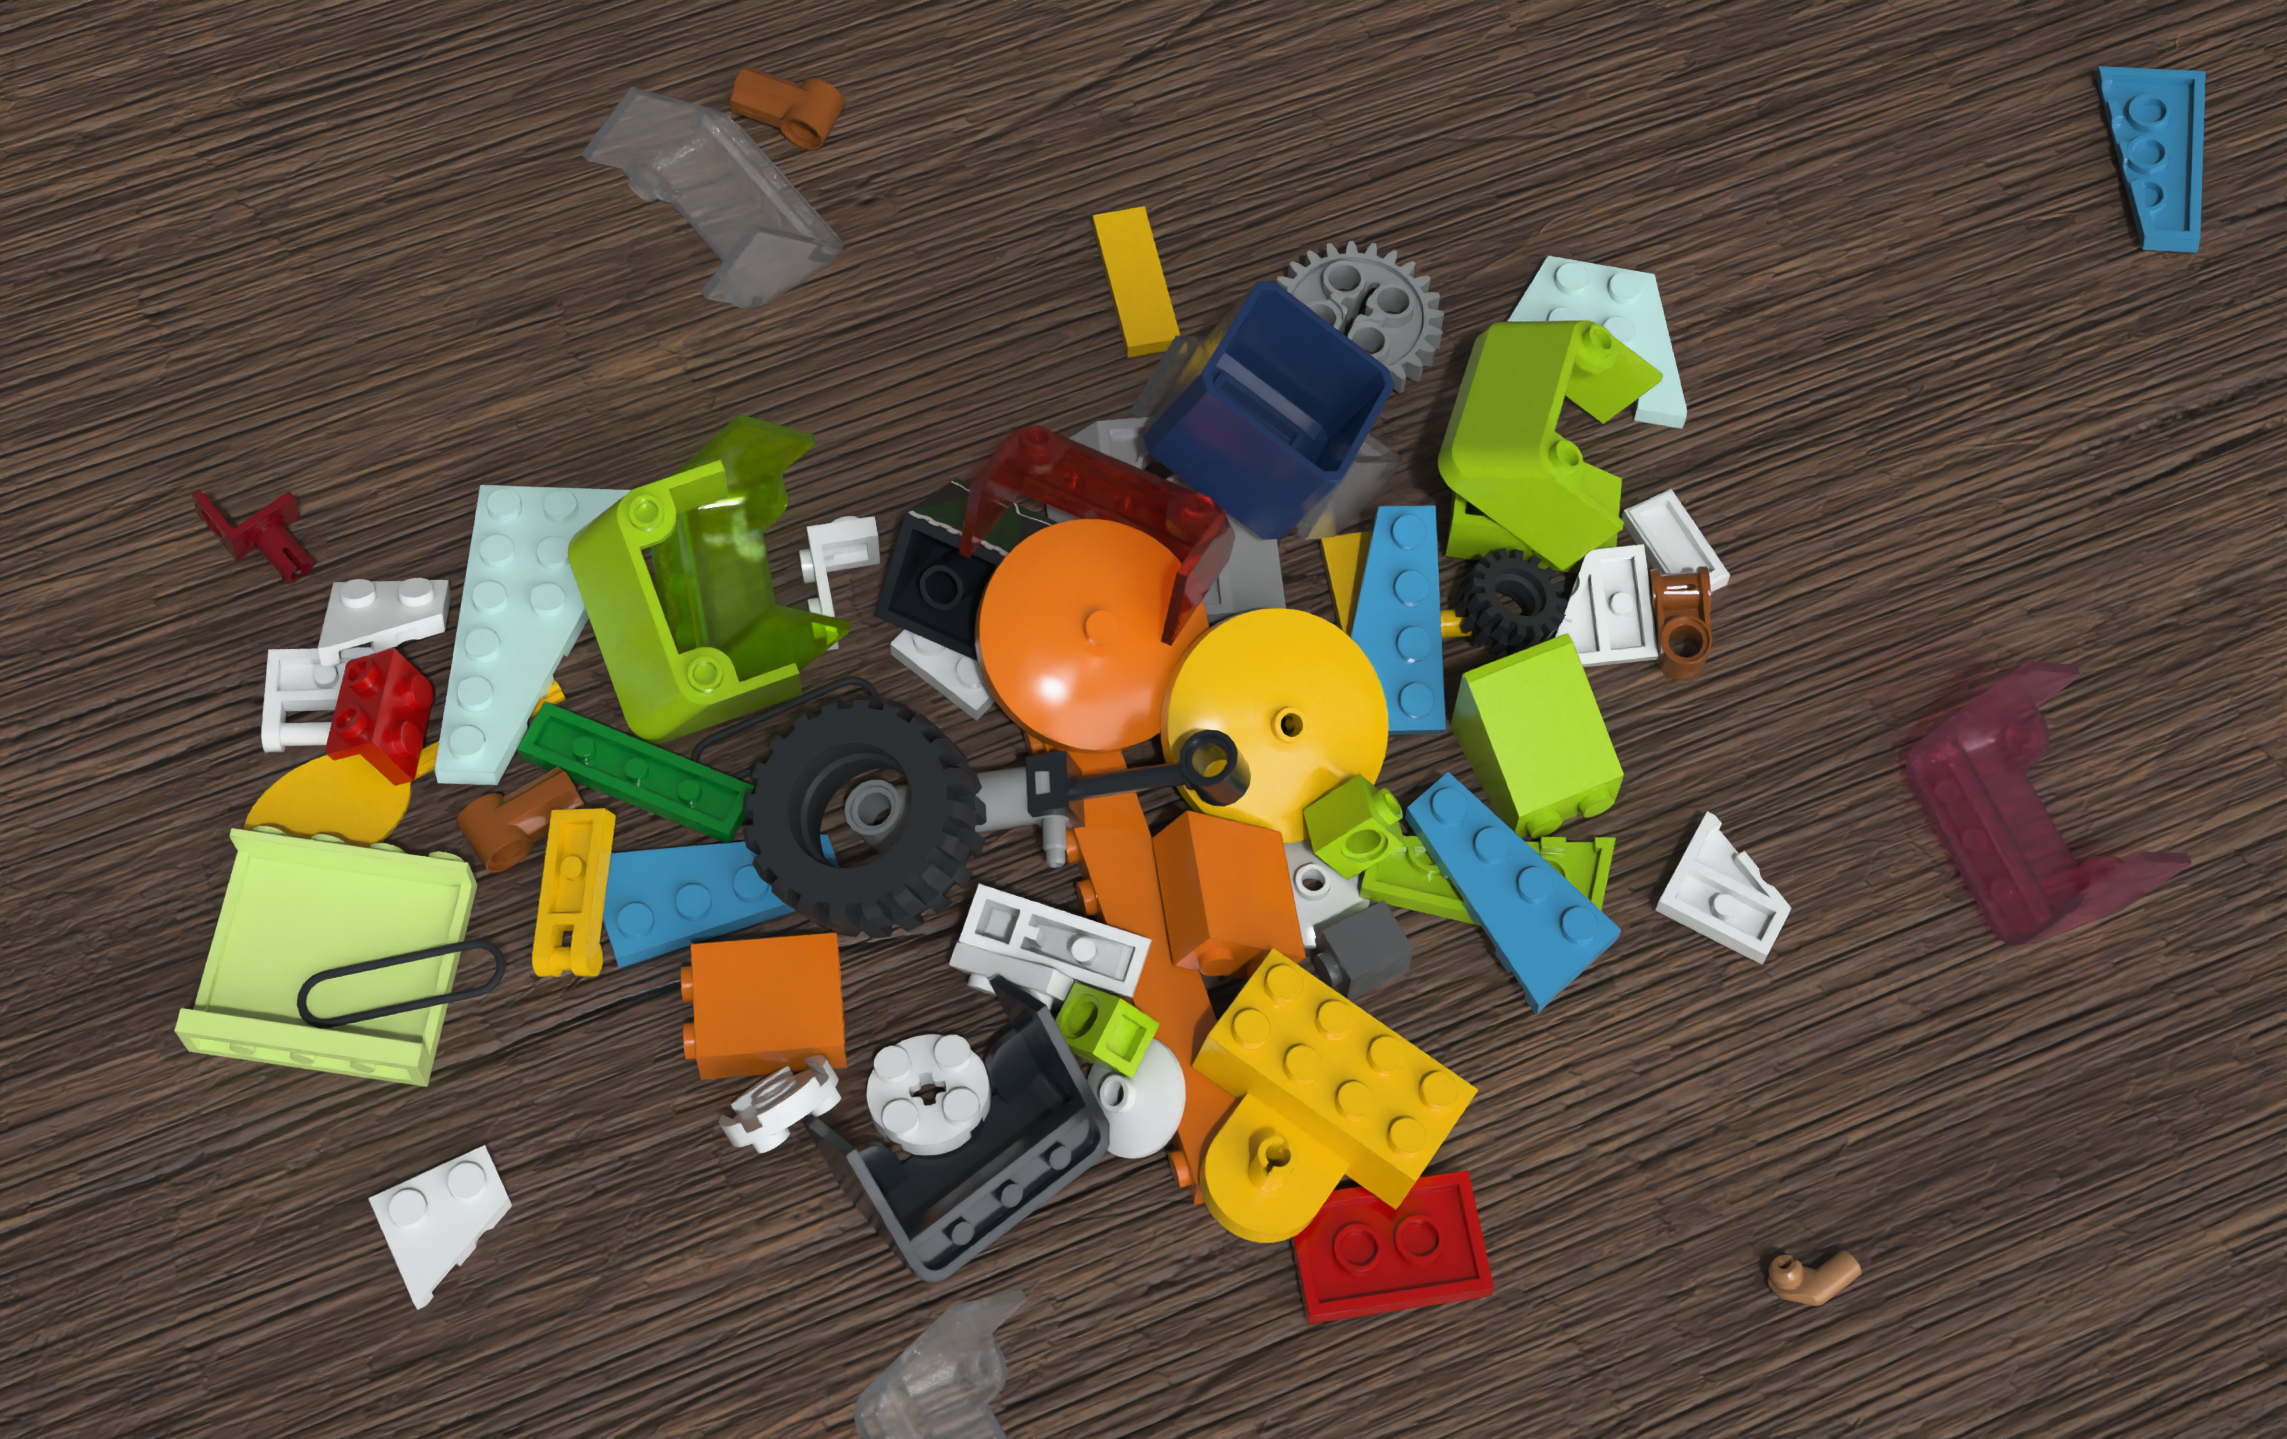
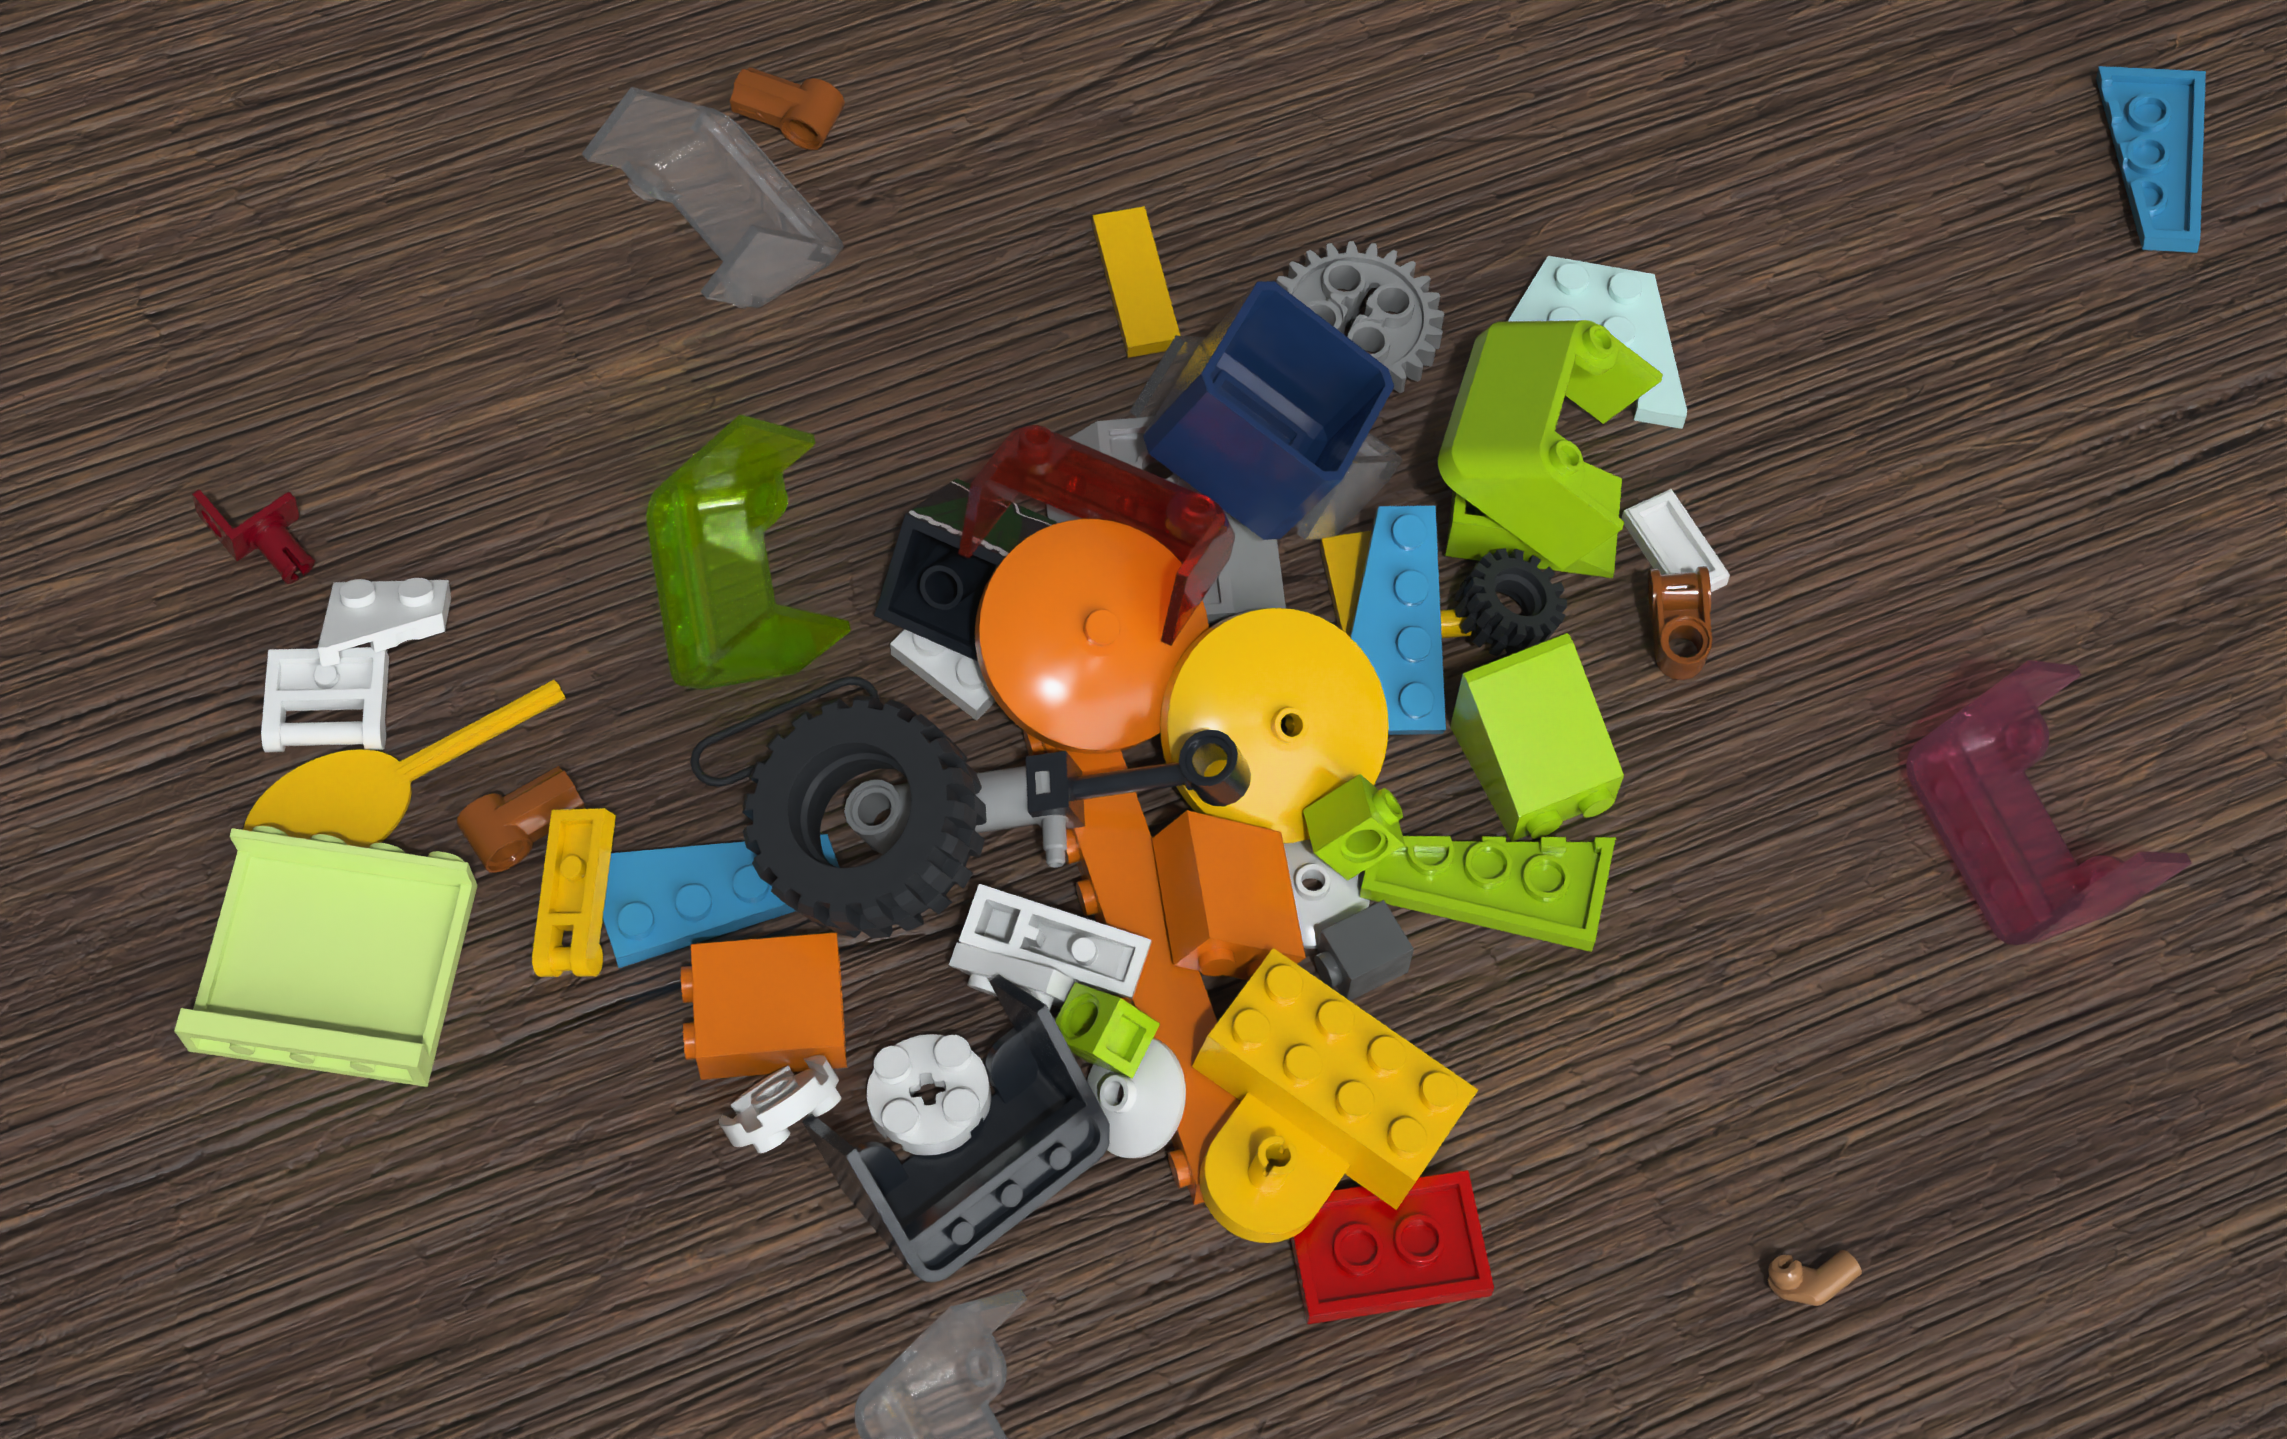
black piece [297,939,505,1028] -> none
red bracket [325,648,435,786] -> none
white wing [368,1145,512,1310] -> none
light aqua wing [435,485,631,785] -> none
green plate [517,701,755,843] -> none
lime windscreen [568,460,802,745] -> none
white bracket [799,516,880,651] -> none
dark azure wing [1405,772,1621,1015] -> none
white wing [1555,544,1658,667] -> none
white wing [1655,811,1791,965] -> none

